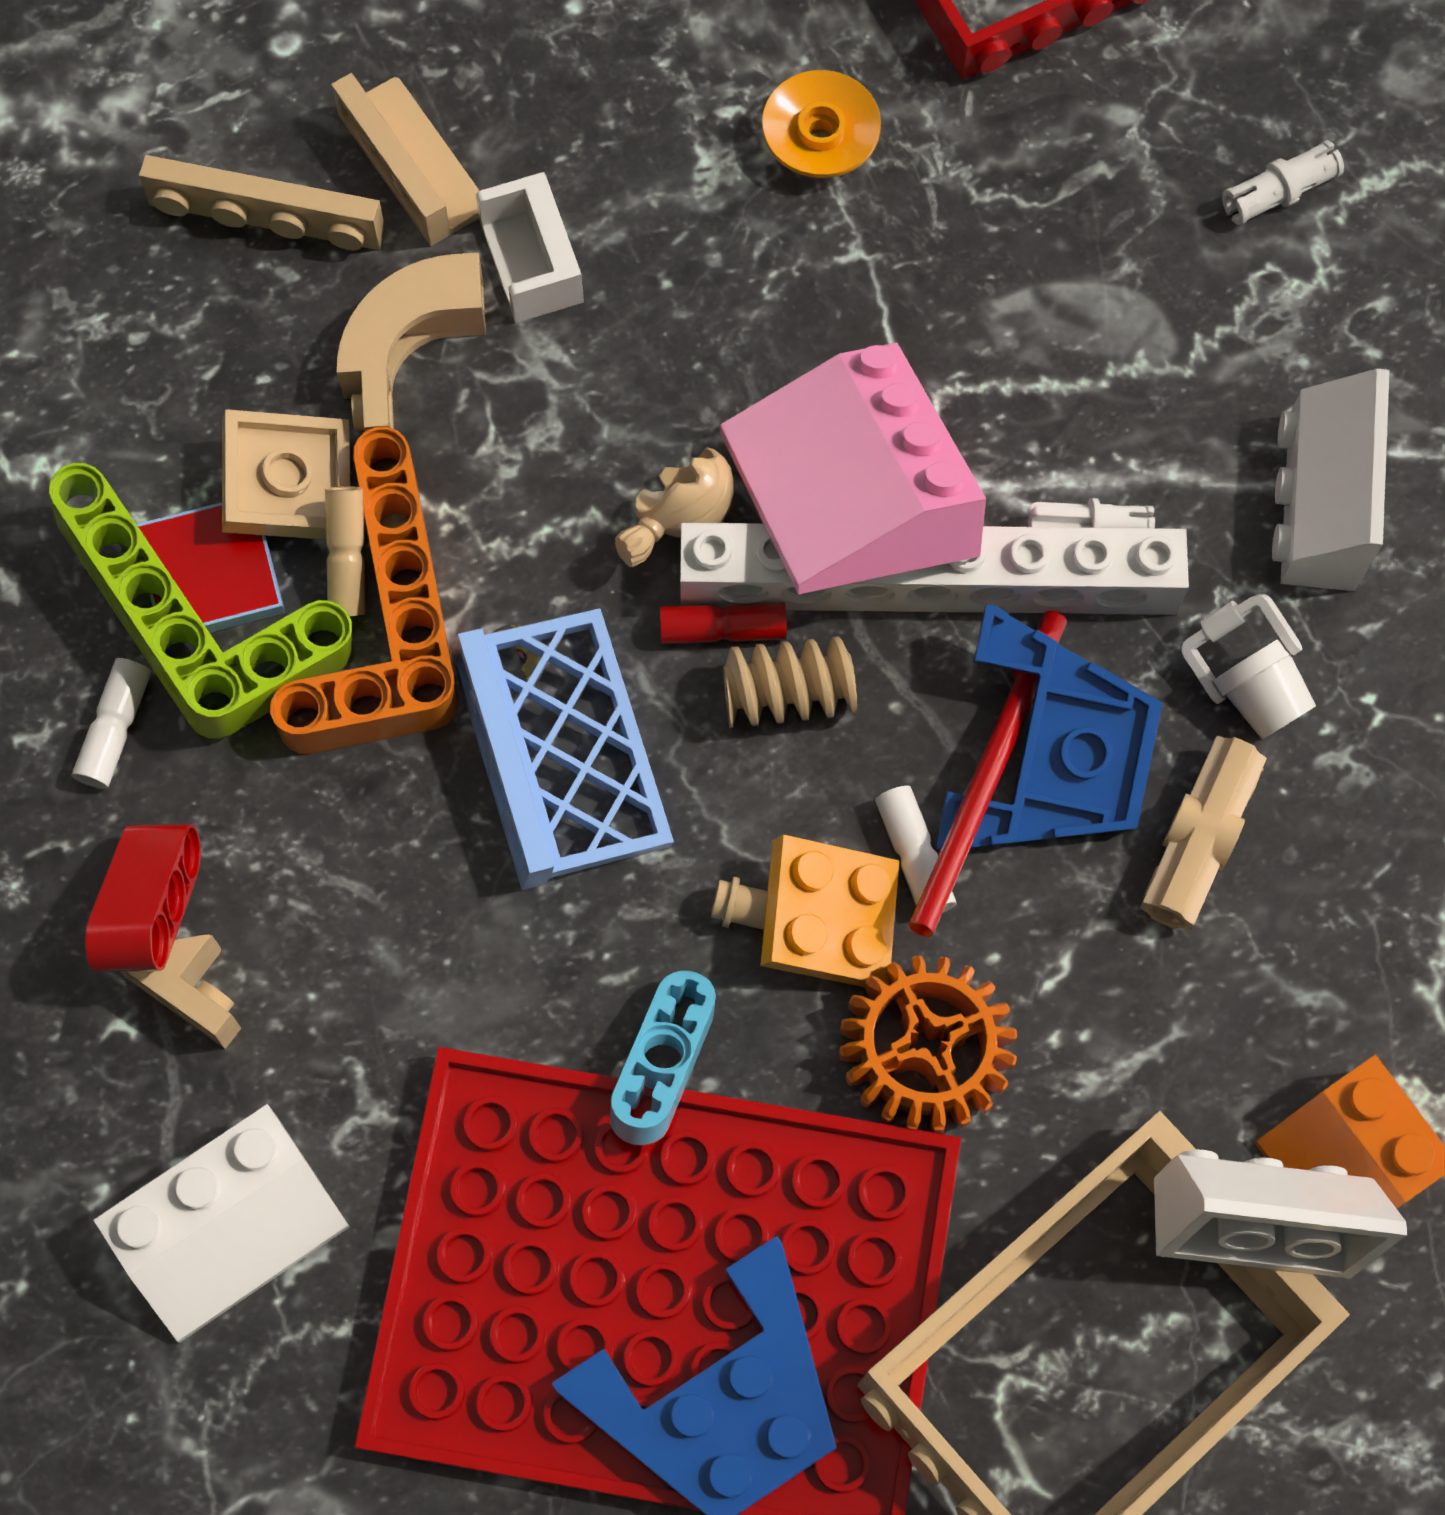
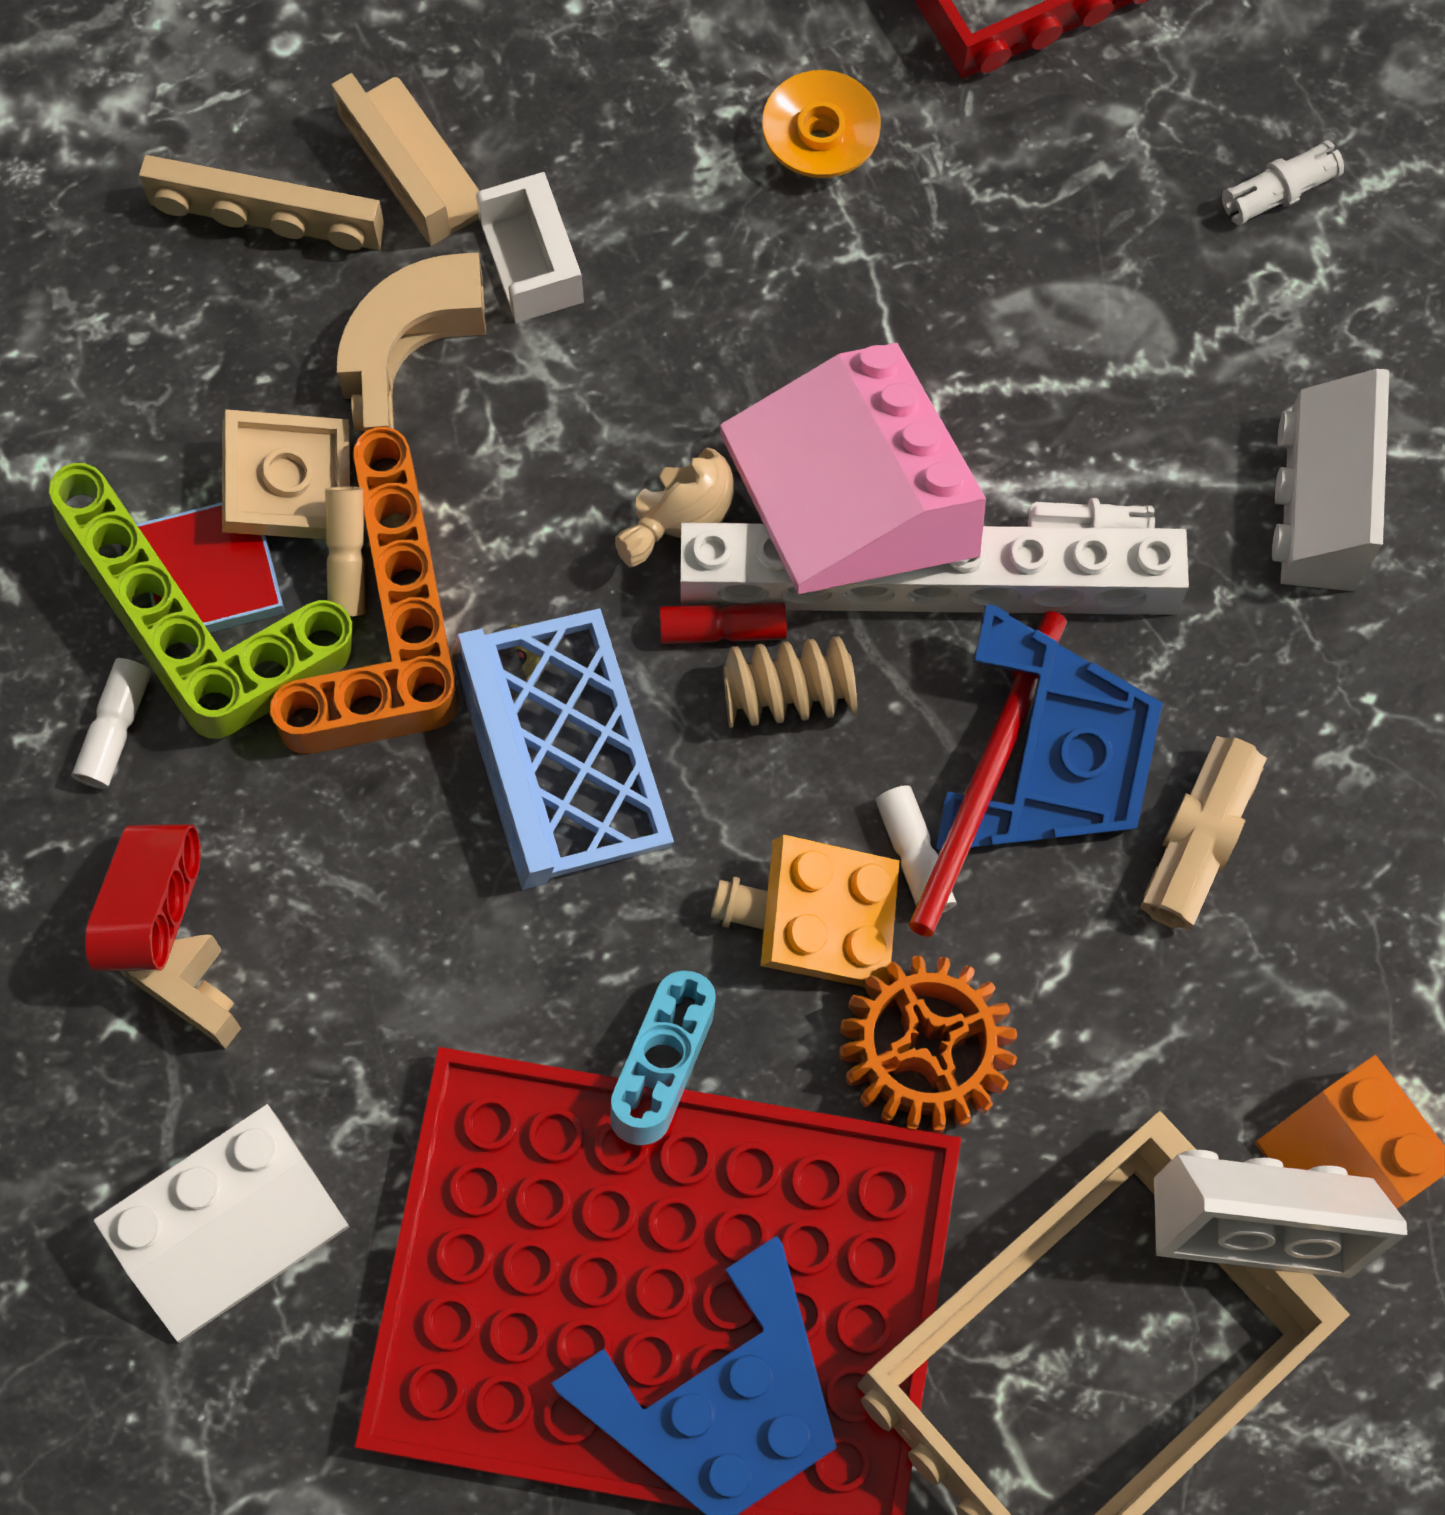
white piece [1182,594,1316,740] -> none

